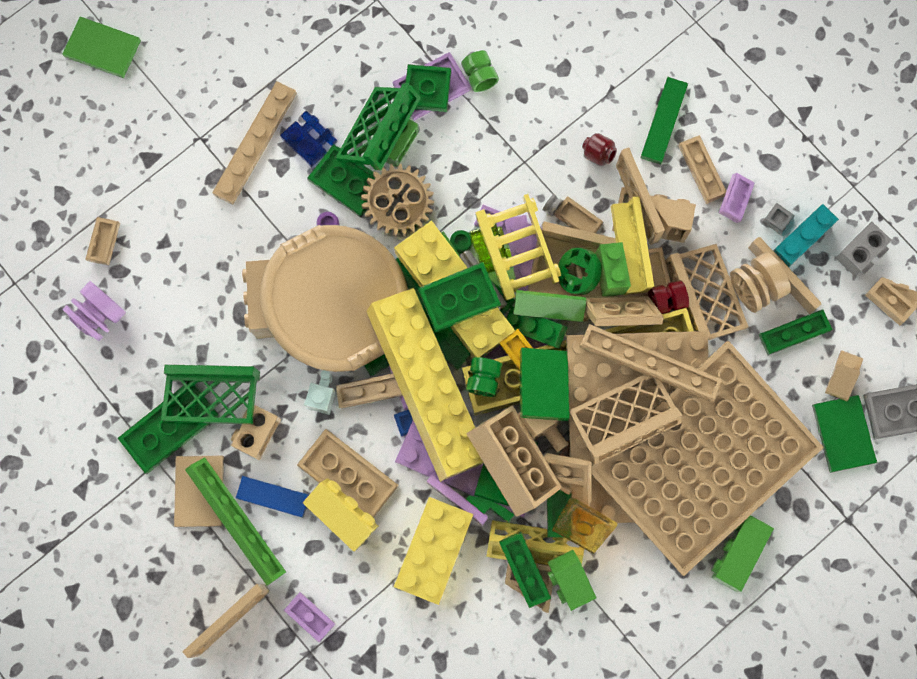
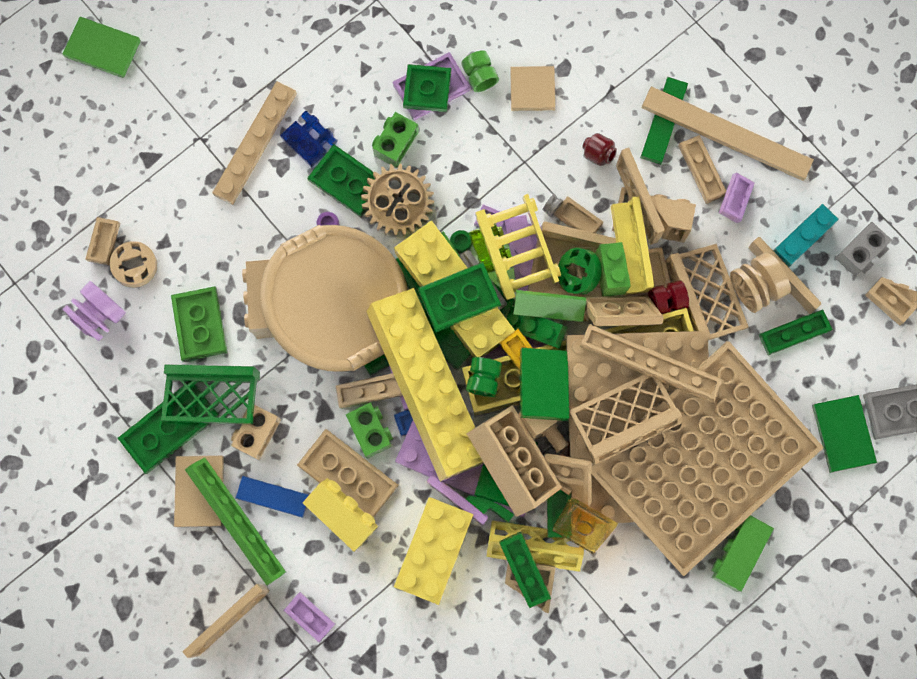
light aqua brick [304,370,336,415] -> none
green fence [335,83,421,171] -> none
bright green brick [547,550,597,611] -> none
light grey tile [762,203,795,235] -> none
tan slope [825,350,864,401] -> none
none -> tan piece [110,241,157,288]
none -> bright green tile [171,286,228,362]
none -> bright green brick [345,402,393,459]
none -> tan tile [510,66,555,111]
none -> tan tile [641,86,814,181]

